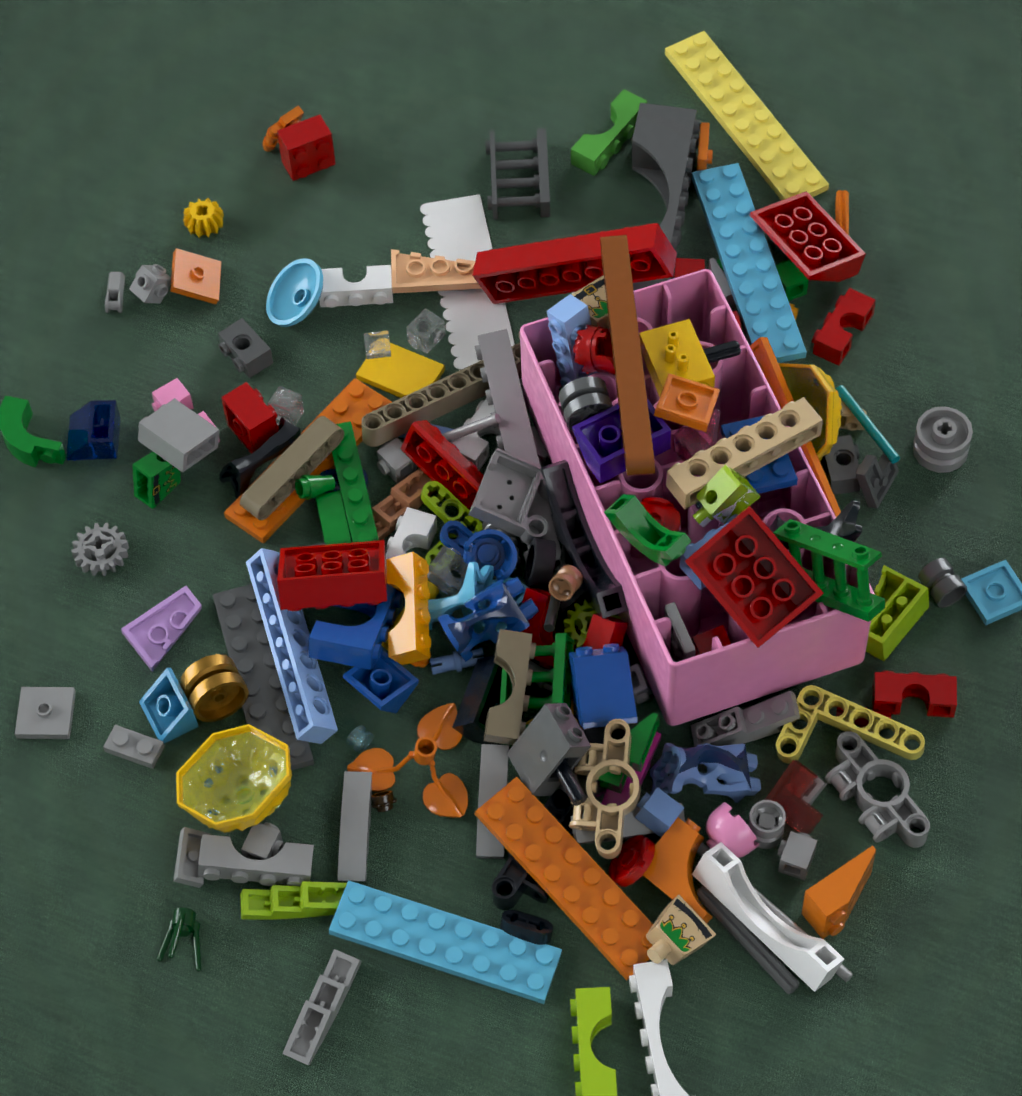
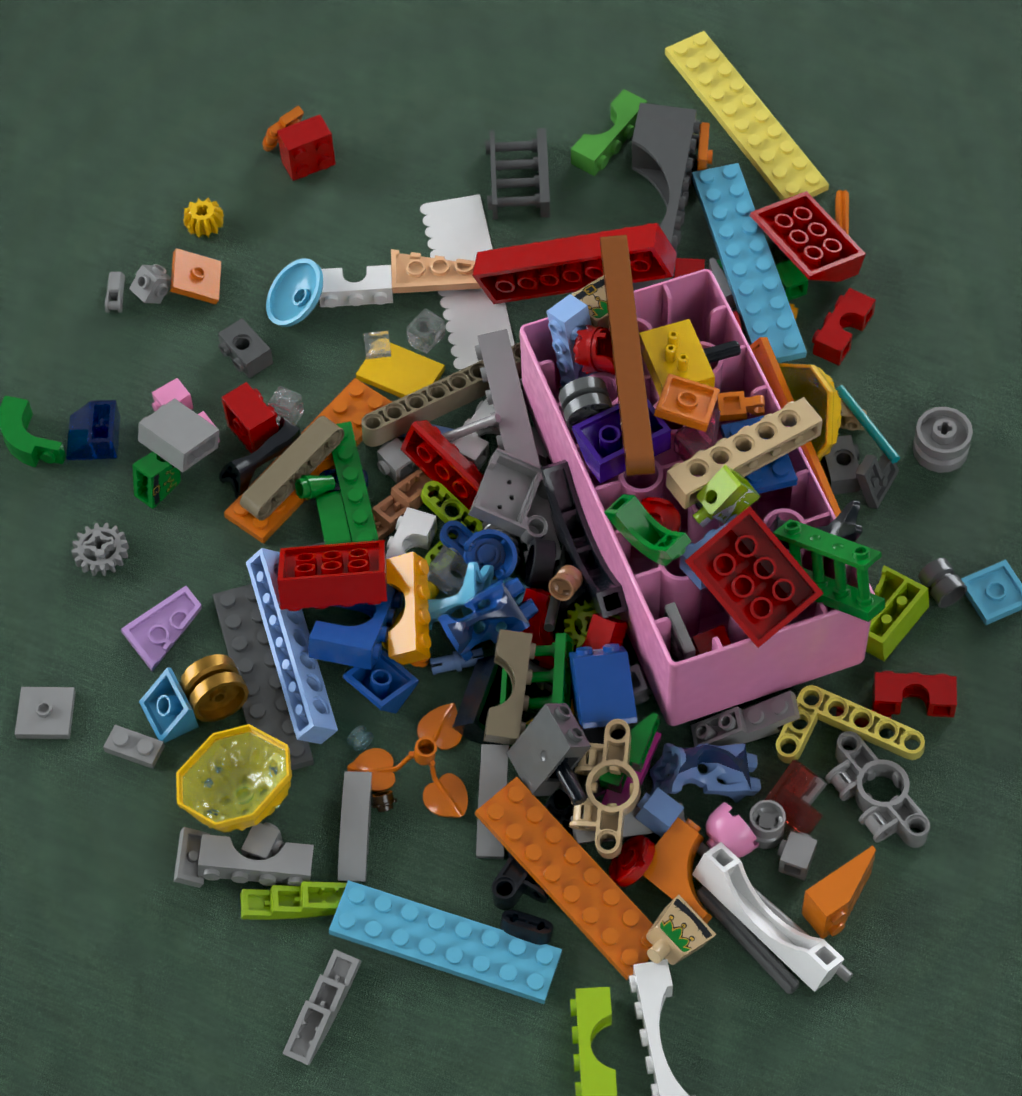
dark green plant [157,908,201,971] -> none
none -> orange plate [717,391,765,422]

